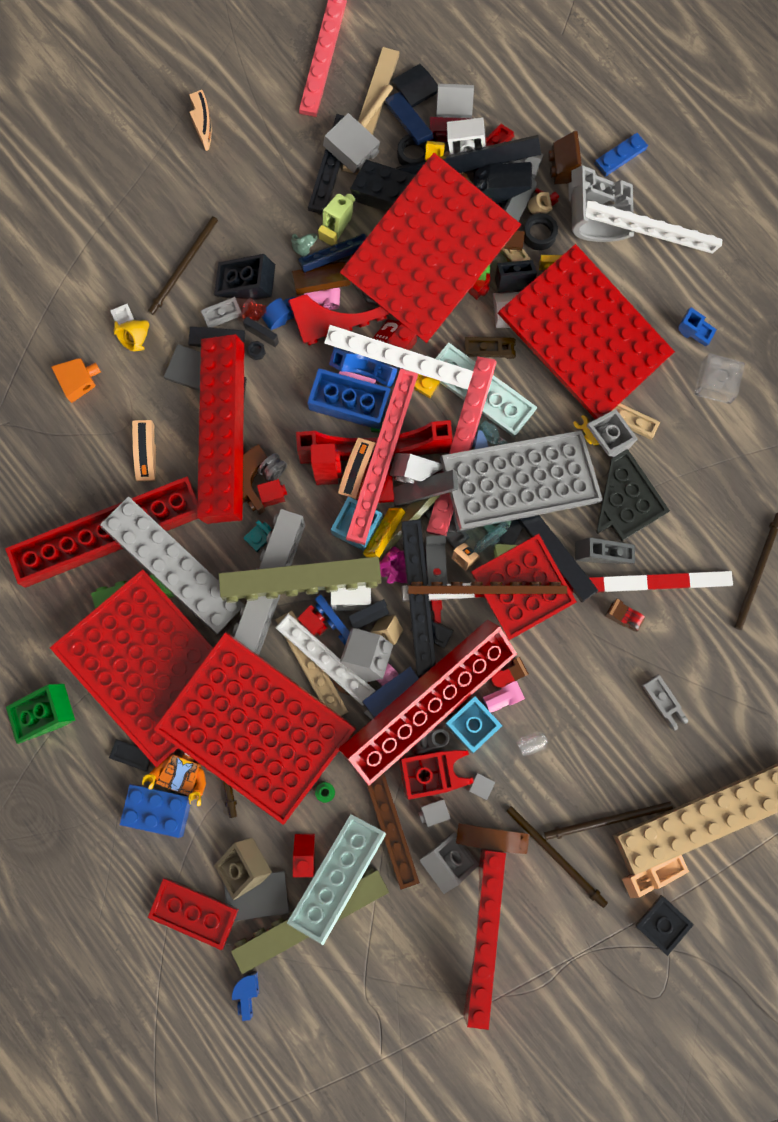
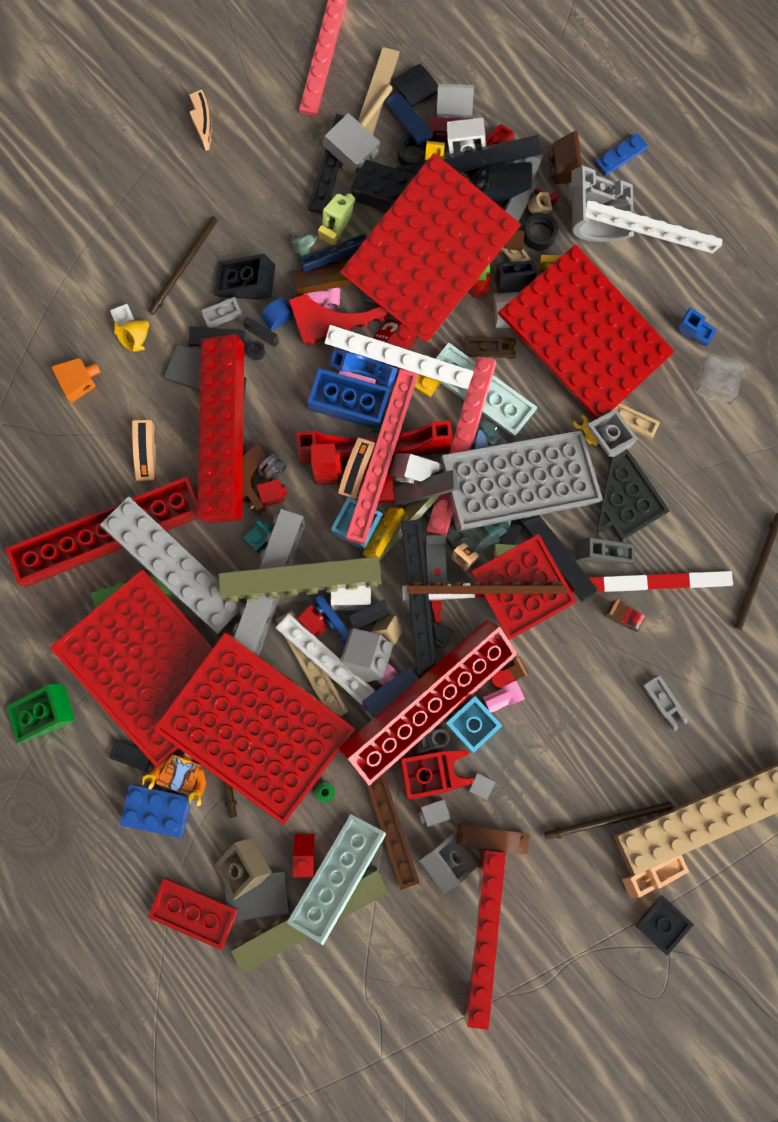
blue brick [232,972,259,1021] -> none
clear red plate [241,298,266,321] -> none
dark pink hair [379,547,407,584] -> none
dark brown bar [506,806,608,908] -> none
clear brick [517,731,548,756] -> none

